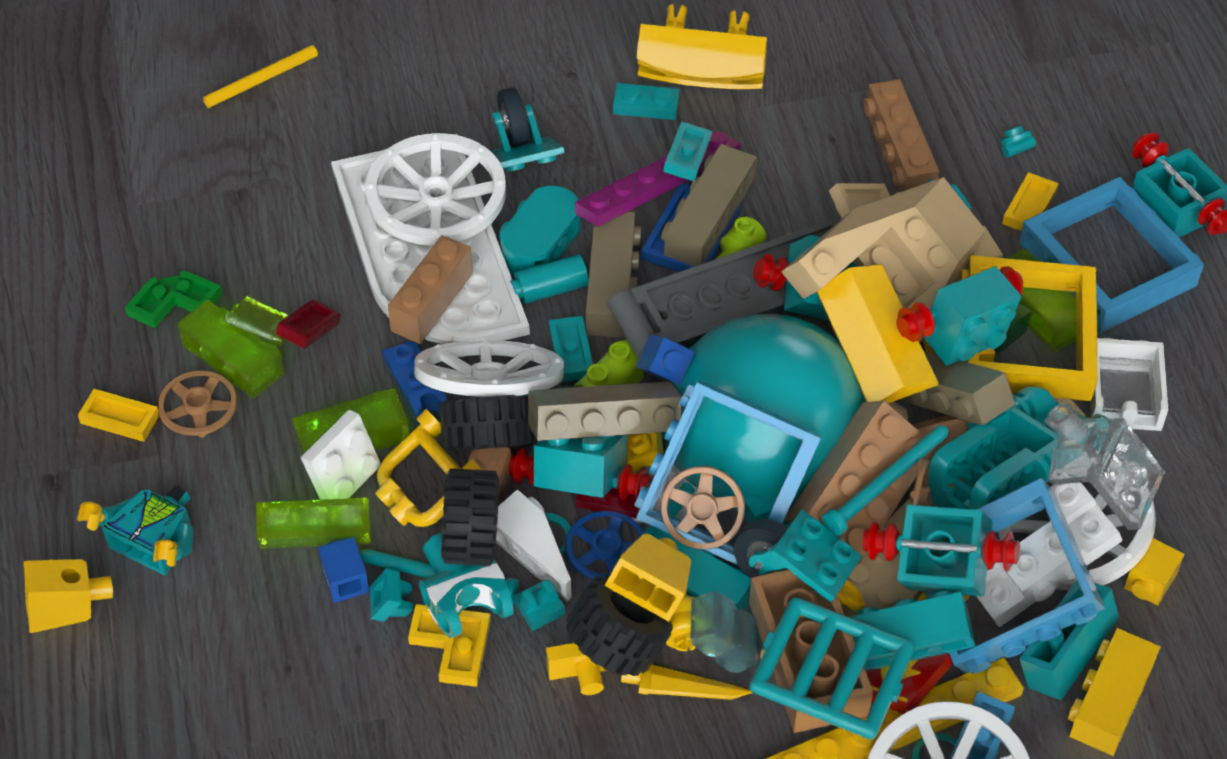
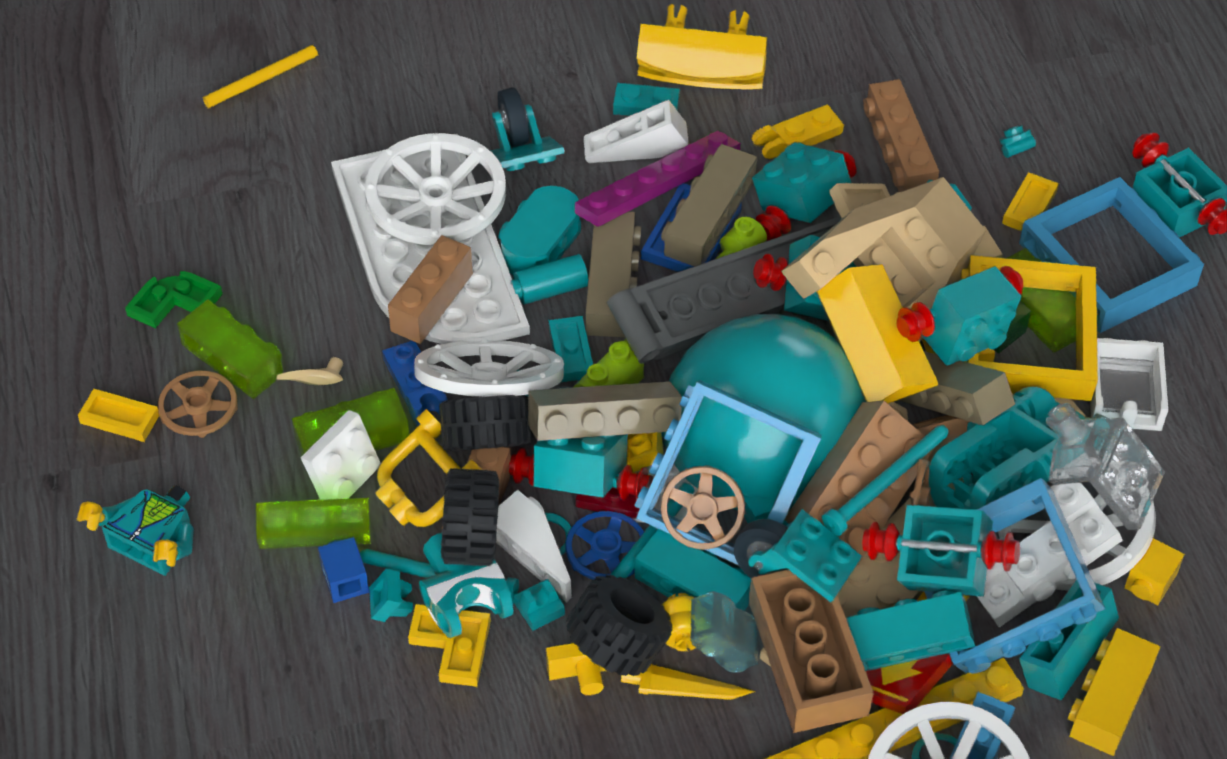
yellow torso [23,559,113,633] -> none
clear neon green piece [225,296,289,346] -> none
dark red plate [275,299,341,349] -> none
yellow torso [605,534,691,622] -> none
blue brick [635,335,695,385] -> none
teal plate [663,121,713,181] -> none
teal bar [749,597,914,739] -> none
yellow piece [837,579,865,612] -> none
none -> tan bar [277,357,343,385]
none -> white slope [584,100,689,163]
none -> yellow hinge [752,104,844,160]
none -> teal brick [752,142,857,241]

